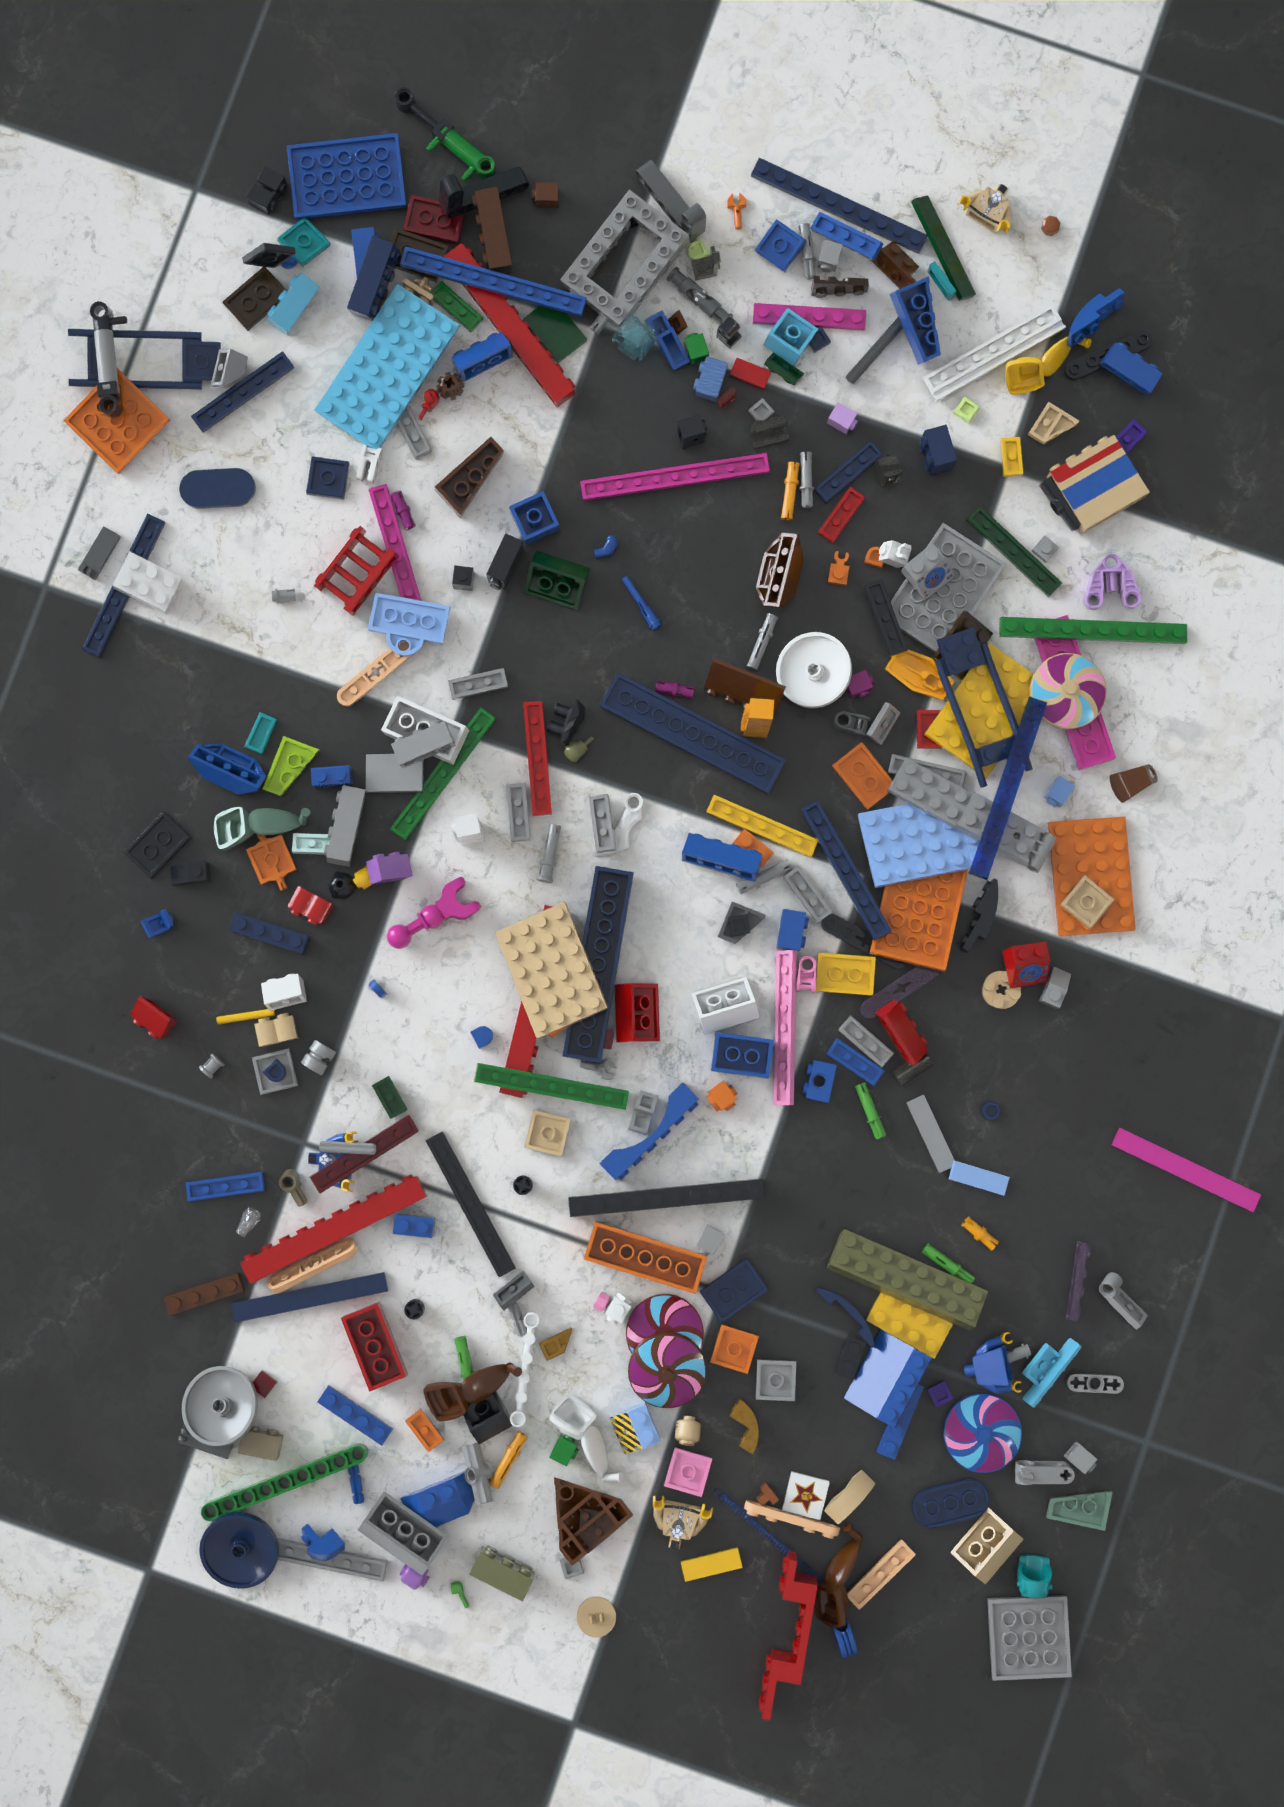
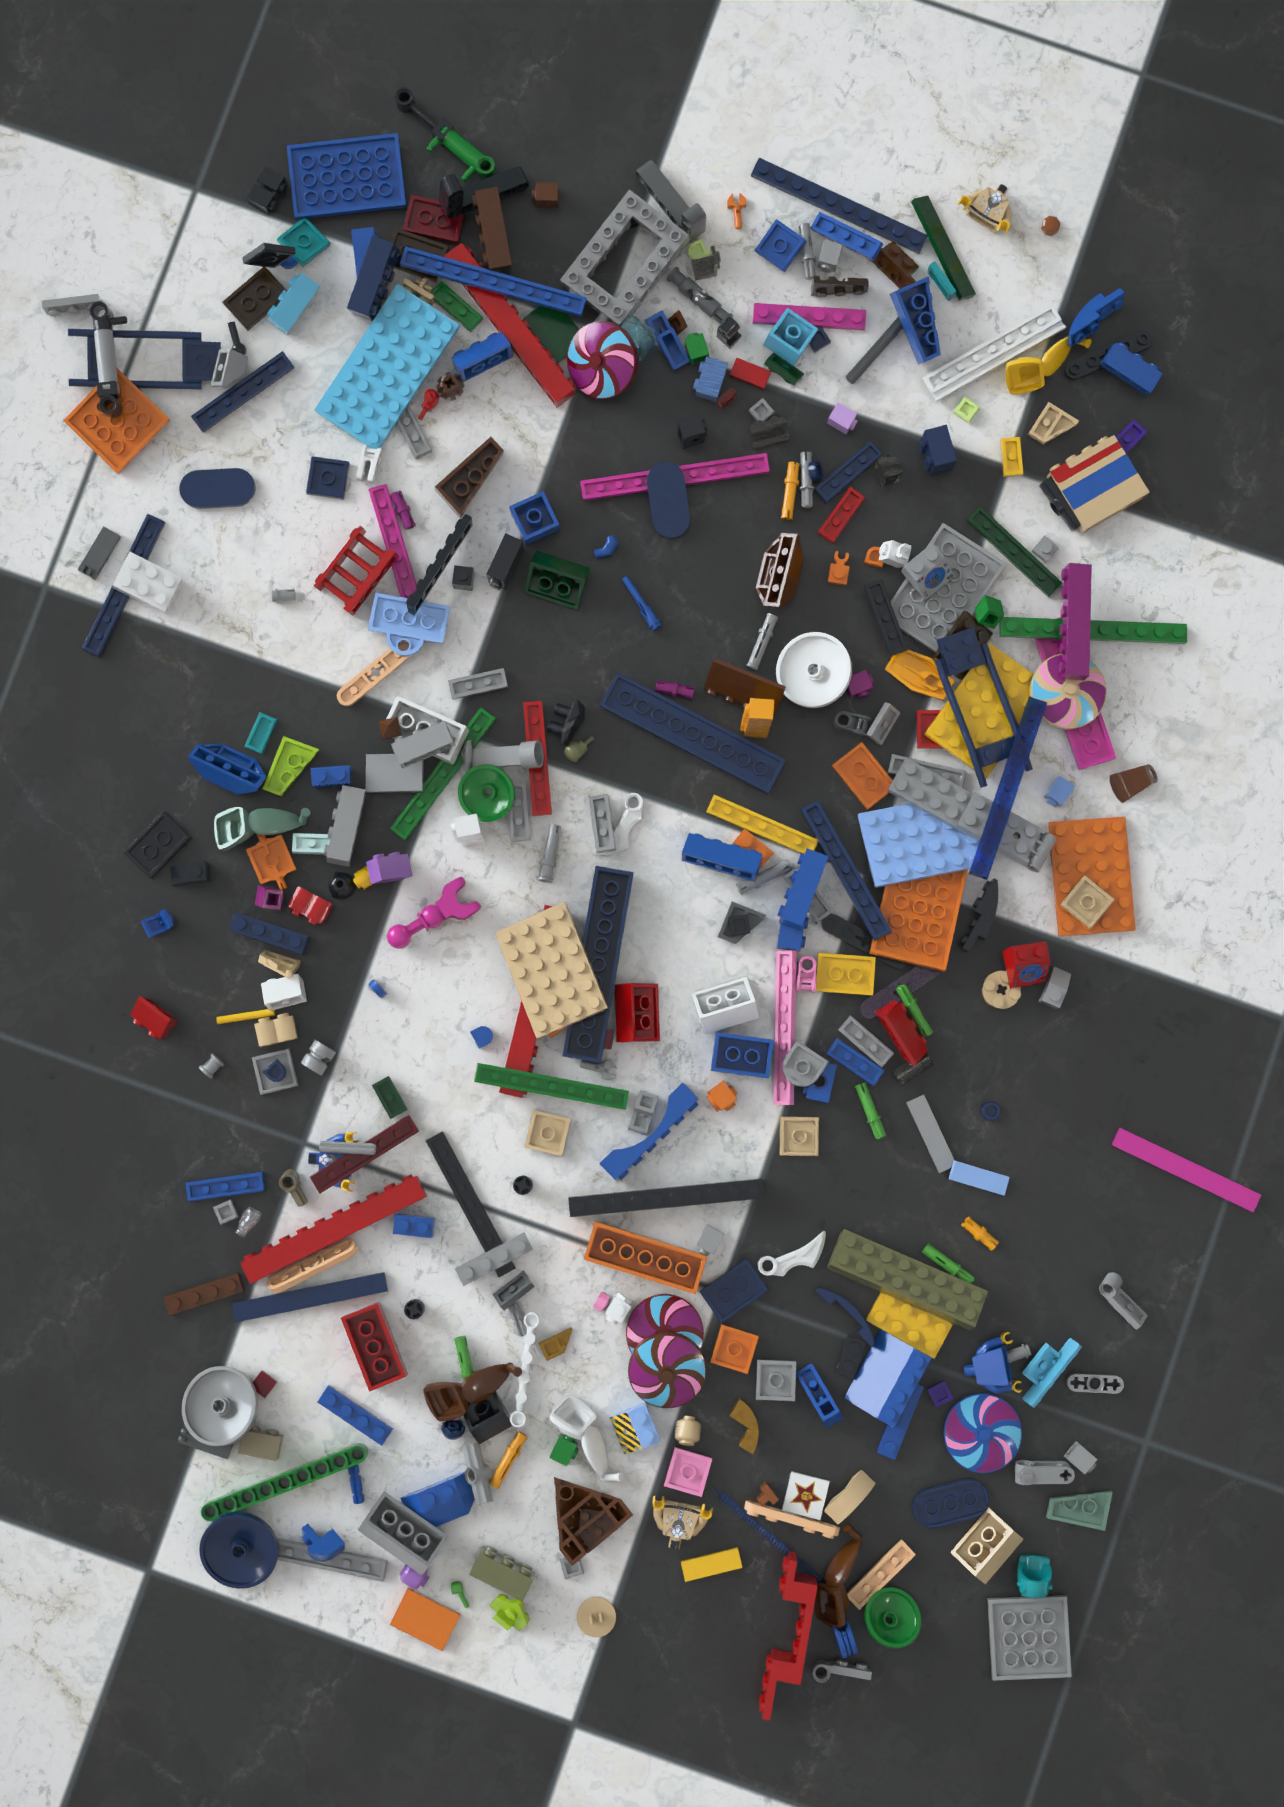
orange plate [405,1408,445,1453] -> none
clear purple plate [1066,1241,1091,1321] -> none
lavender connector [1084,554,1141,610] -> none
none -> light grey plate [42,294,102,316]
none -> light grey tile [213,1199,239,1225]
none -> black bar [227,321,246,355]
none -> magenta brick [255,886,283,910]
none -> tan wing [258,950,301,979]
none -> reddish brown slope [379,717,402,740]
none -> orange tile [390,1587,460,1651]
none -> black plate [406,514,473,616]
none -> dark blue plate [441,1420,465,1440]
none -> light grey plate [455,1232,533,1286]
none -> green dish [458,764,515,822]
none -> light grey hand [461,740,473,773]
none -> light grey beam [472,741,544,769]
none -> lime plate [489,1594,530,1631]
none -> dish [567,321,638,399]
none -> dark blue tile [647,461,690,538]
none -> white piece [757,1231,826,1276]
none -> blue brick [777,848,829,931]
none -> tan tile [779,1117,819,1156]
none -> light grey tile [783,1040,829,1087]
none -> blue slope [796,1363,844,1428]
none -> dark blue tile [808,461,823,481]
none -> light grey plate [811,1659,872,1683]
none -> green dish [864,1587,921,1649]
none -> bright green axle [896,984,933,1037]
none -> green brick [975,595,1004,629]
none -> magenta brick [1059,563,1092,681]

